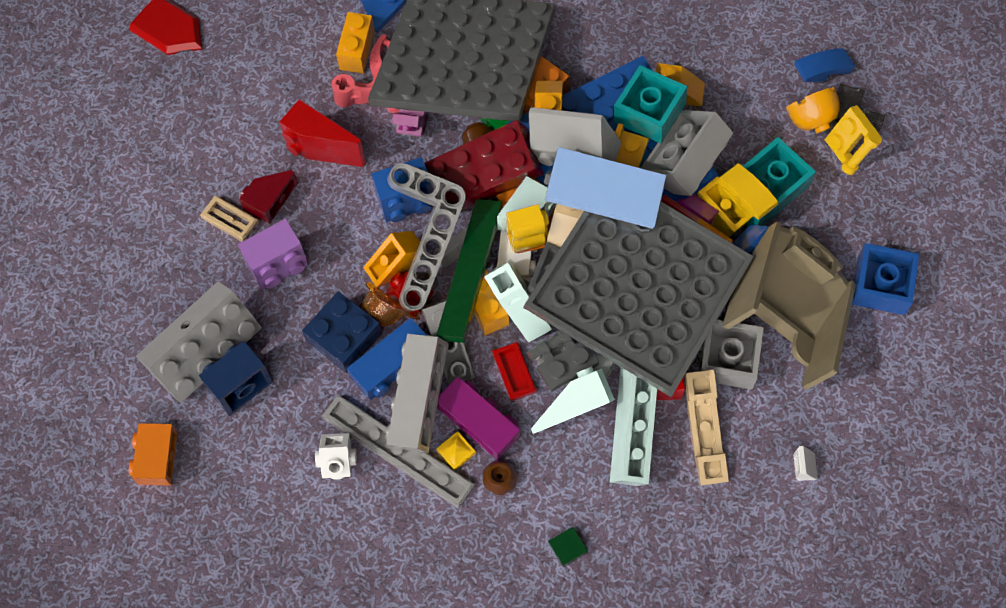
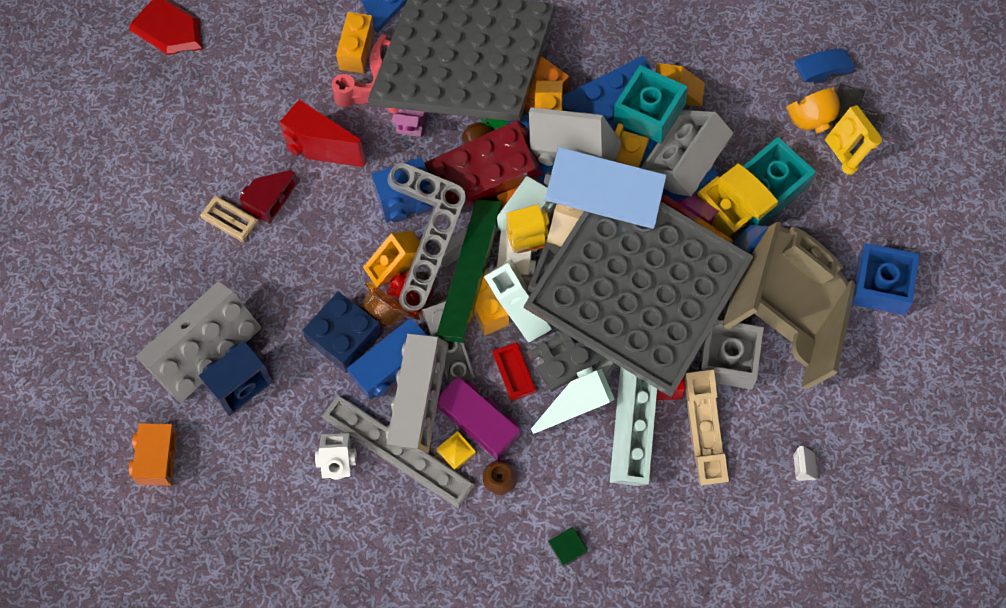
medium lavender brick [237,219,308,290] -> none

